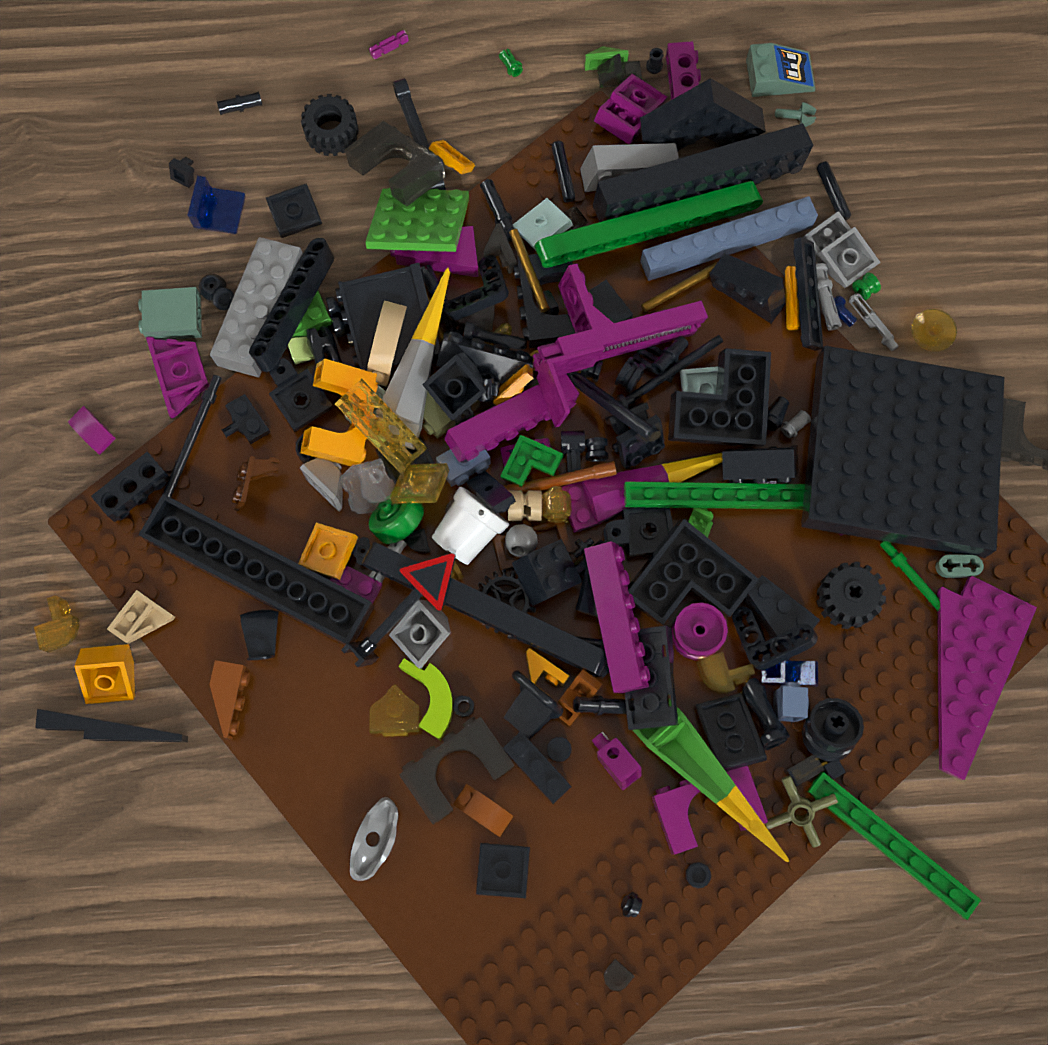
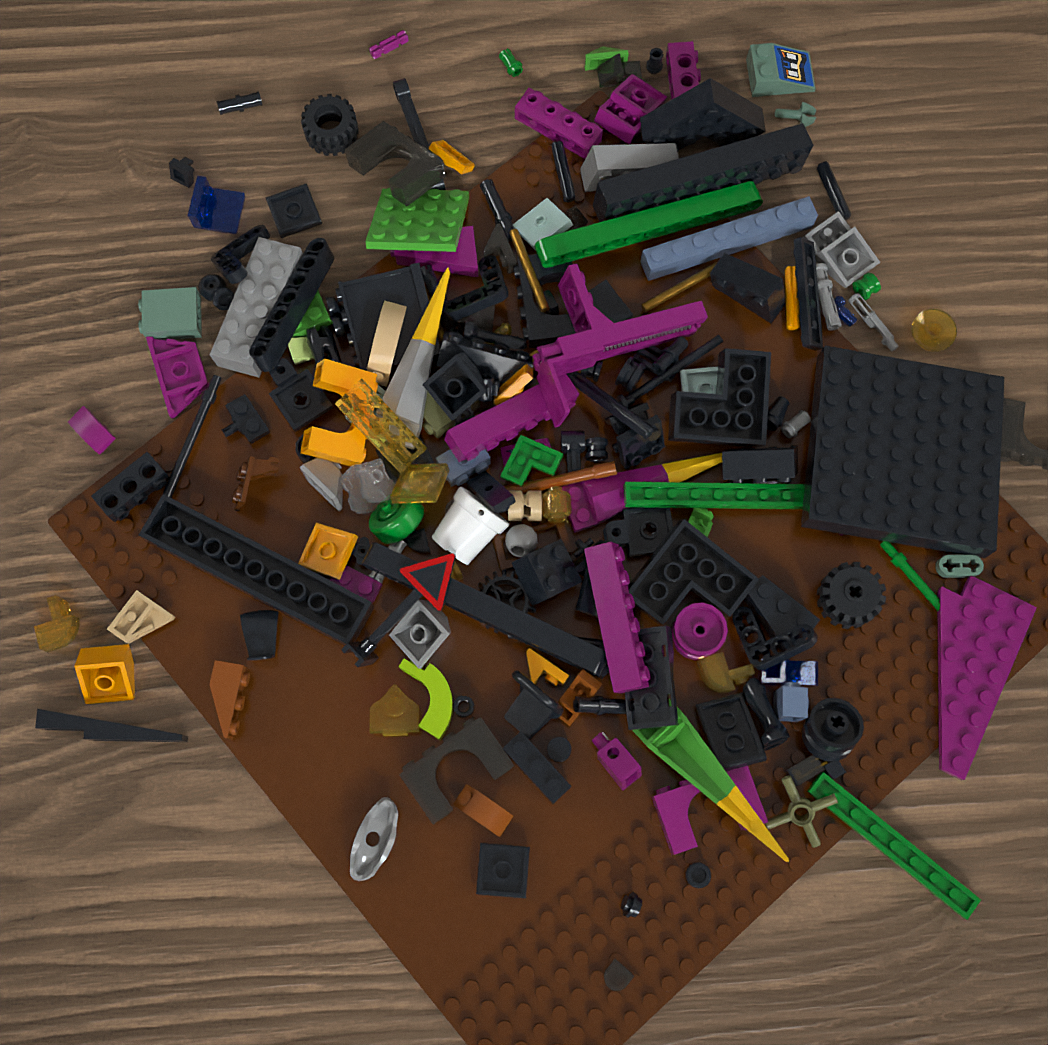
none -> black beam [211,224,271,284]
none -> magenta brick [515,88,603,159]

